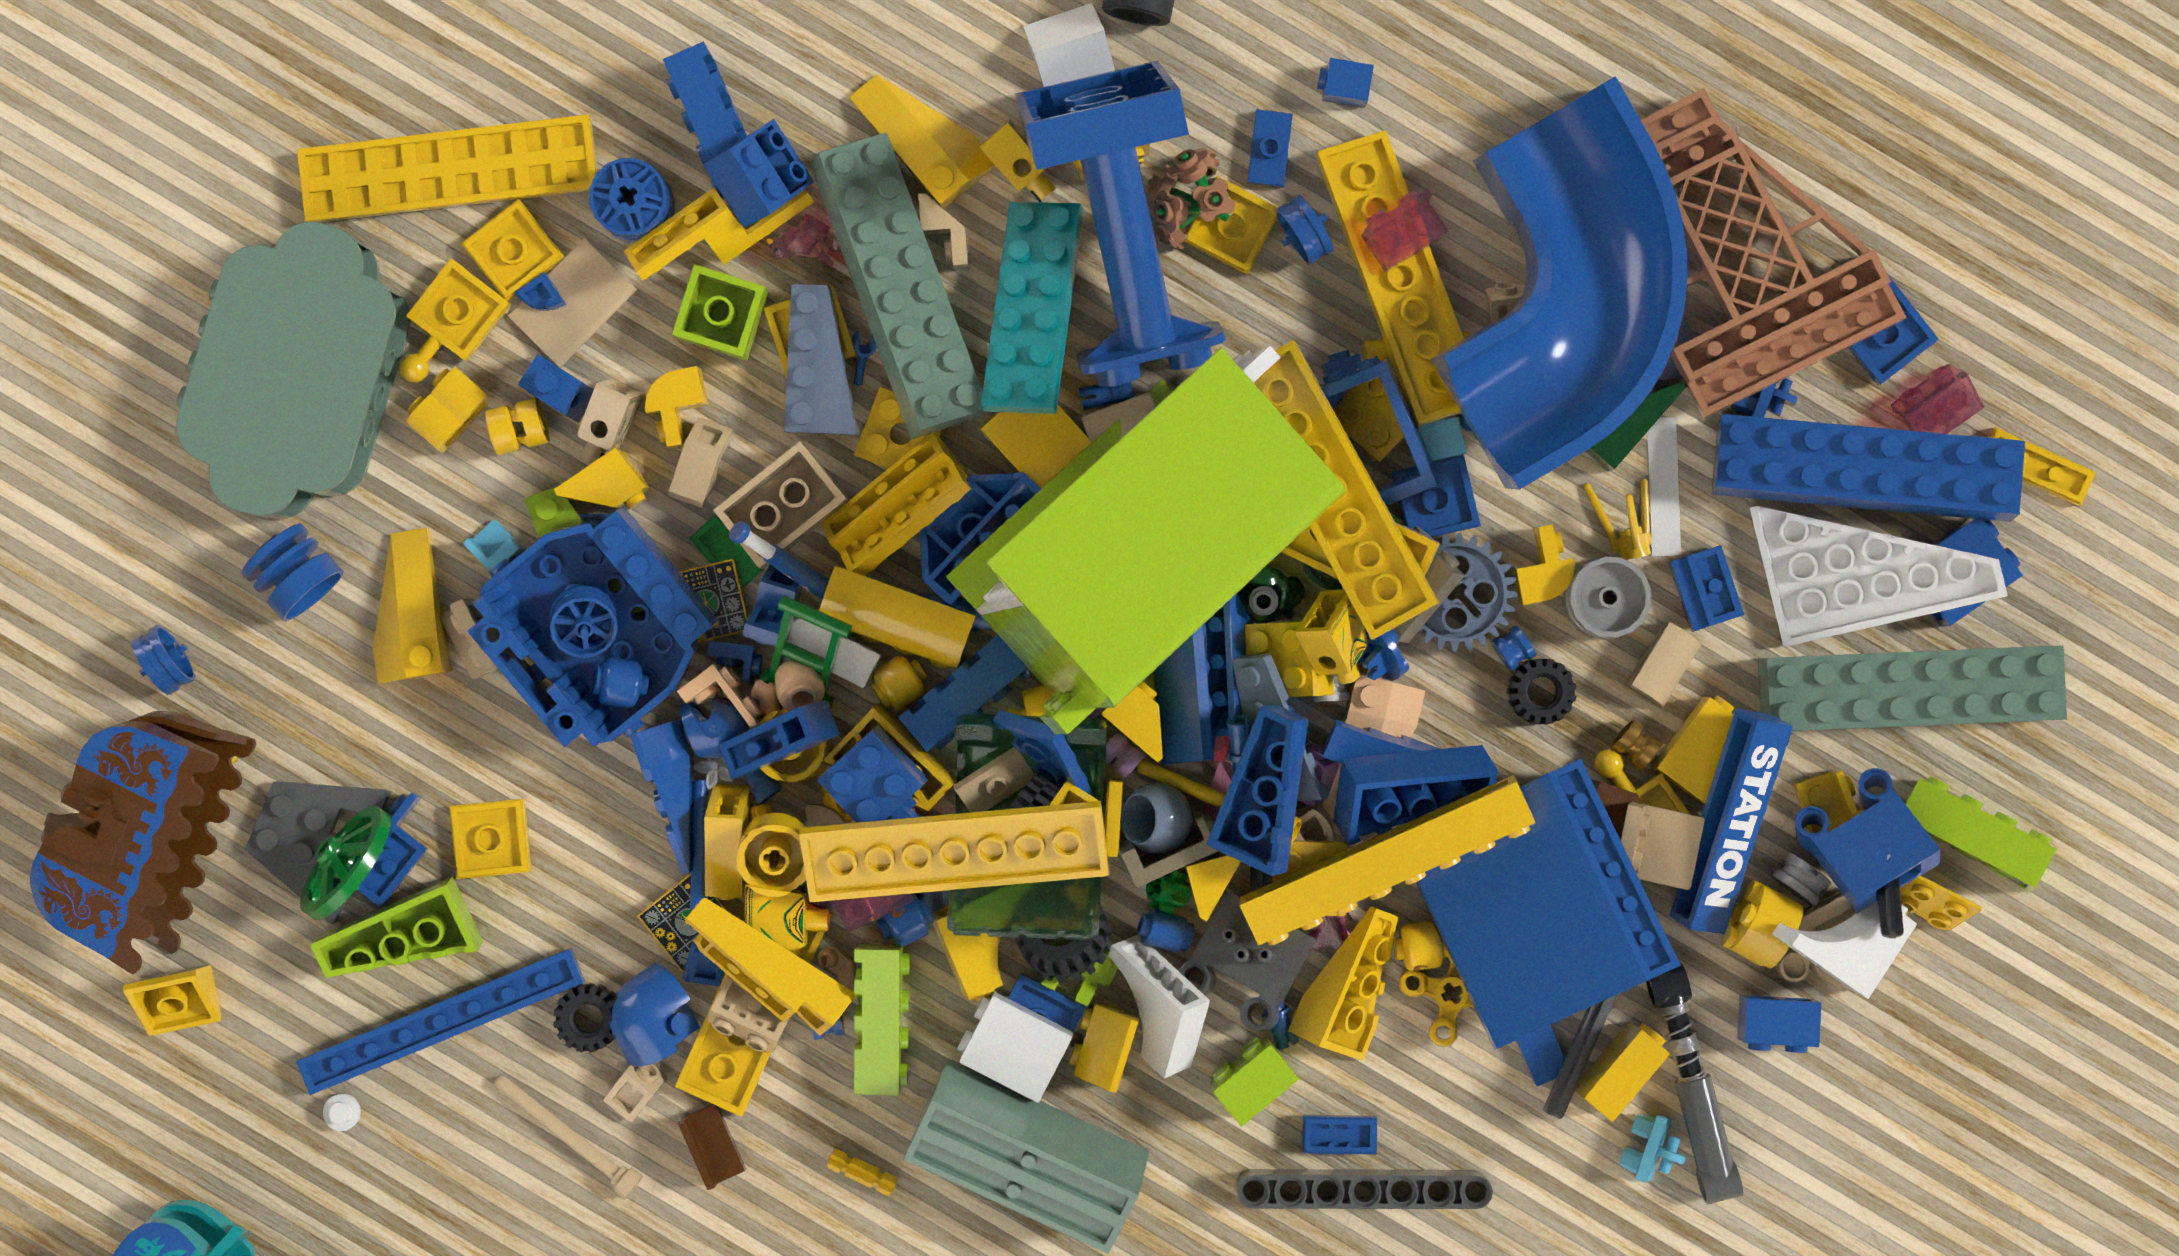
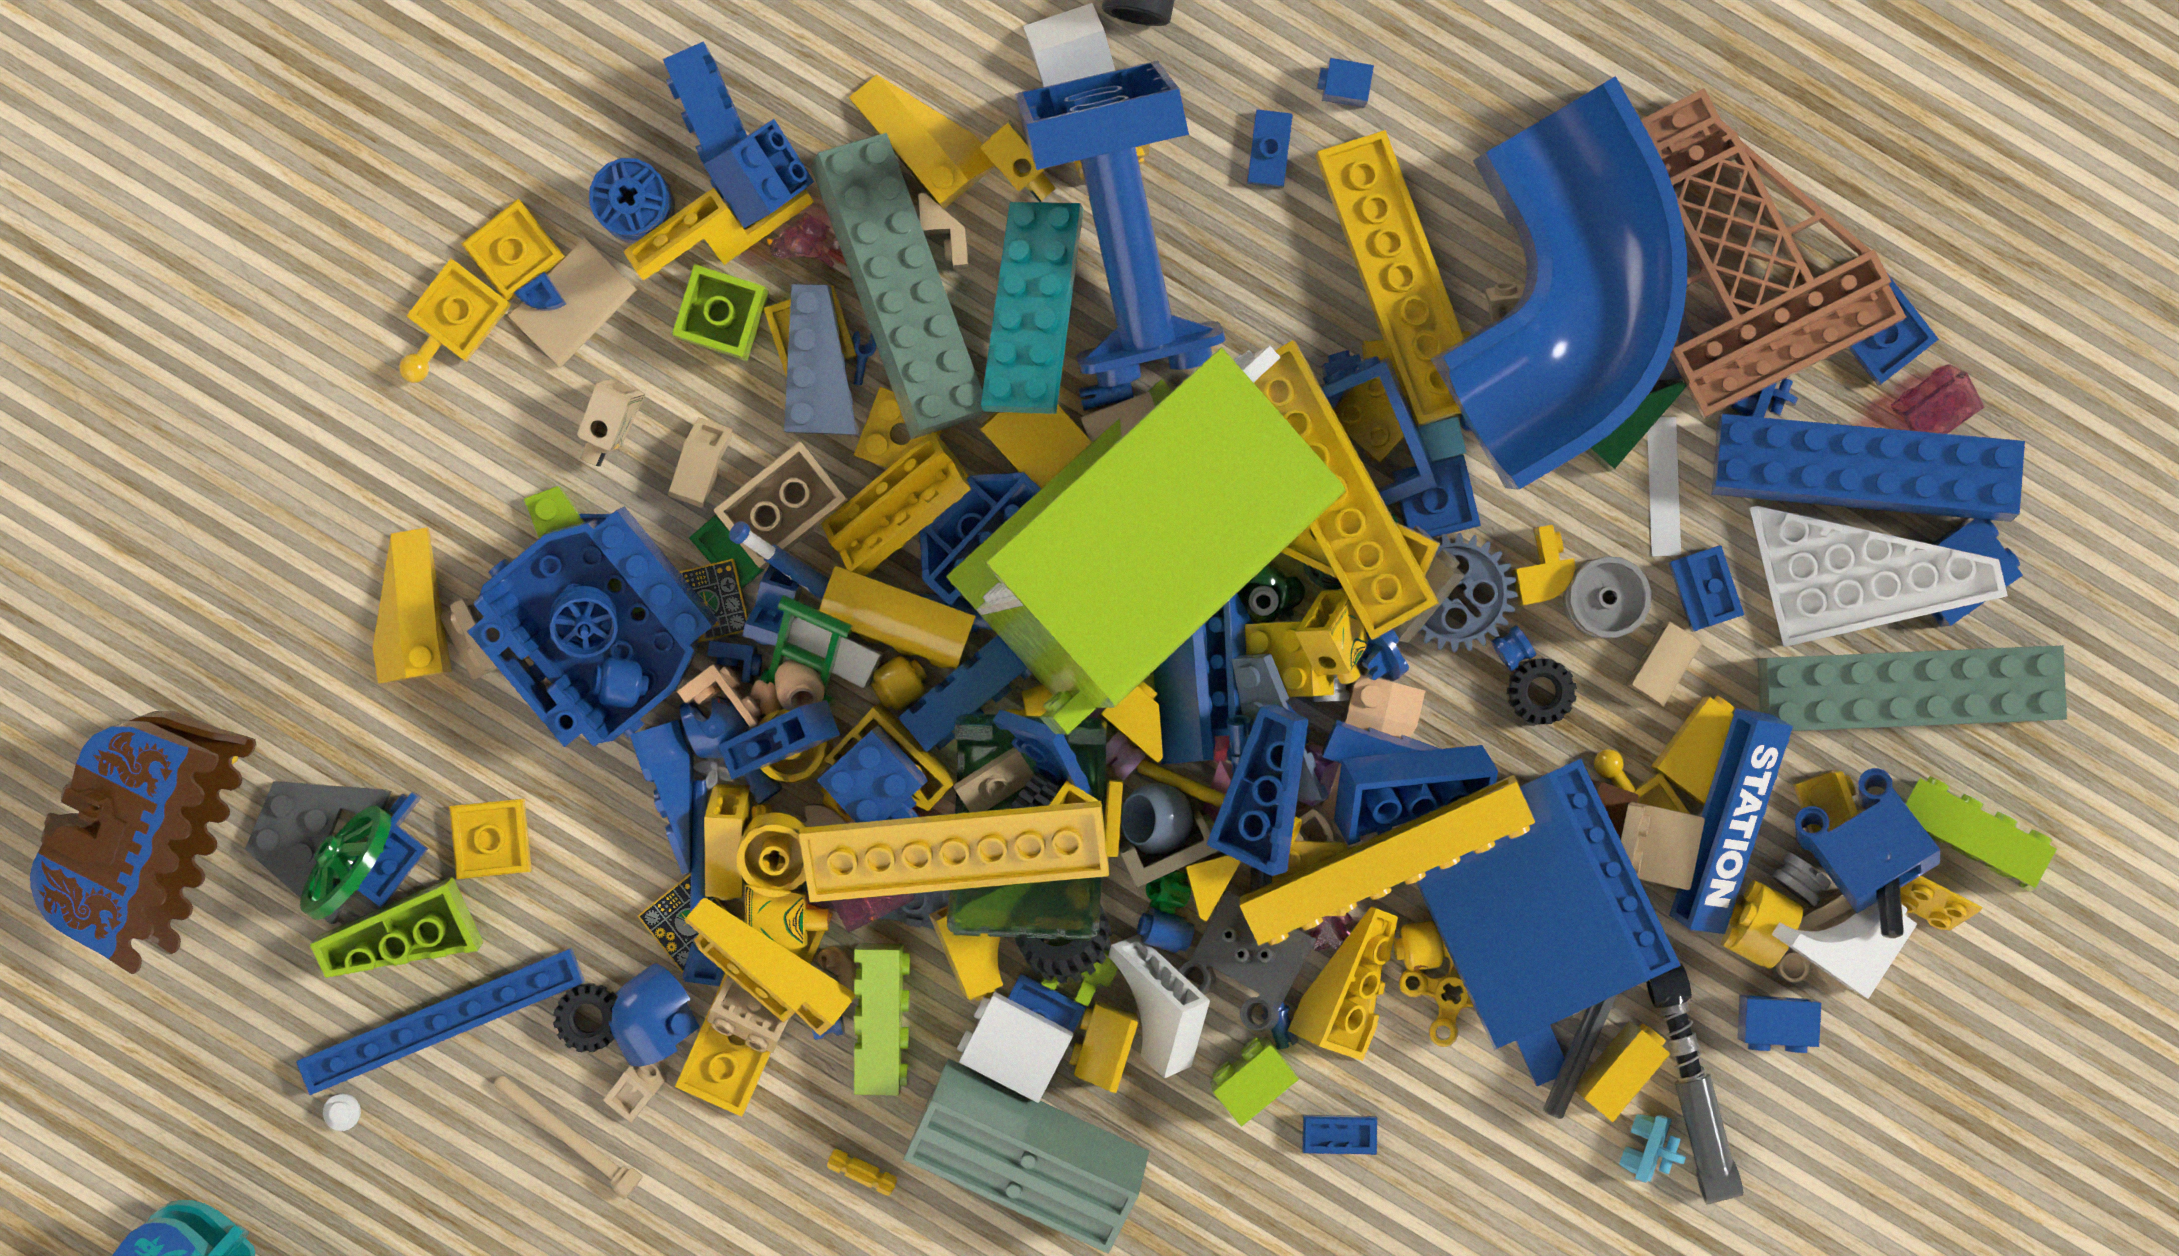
yellow slope [123,965,221,1036] -> none
blue wheel [132,625,195,695] -> none
sand green brick [176,222,411,519] -> none
blue wheel [241,523,344,622] -> none
yellow plate [297,114,597,223] -> none
yellow brick [406,367,492,453] -> none
medium azure panel [463,520,526,571] -> none
yellow wheel [485,397,550,456] -> none
blue torso [518,354,594,423] -> none
yellow slope [553,447,651,510] -> none
yellow brick [645,366,708,449] -> none
reddish brown panel [678,1104,746,1190] -> none
blue head [876,893,934,947] -> none
nougat plant [1147,148,1235,250] -> none
yellow tile [1183,176,1278,276] -> none
dark grey beam [1235,1169,1493,1209] -> none
blue wheel [1275,195,1334,266] -> none
clear pink bracket [1361,189,1449,272] -> none
yellow plant [1584,478,1652,560] -> none
pearl gold wheel [1610,719,1663,770] -> none
yellow tile [1988,427,2096,506] -> none

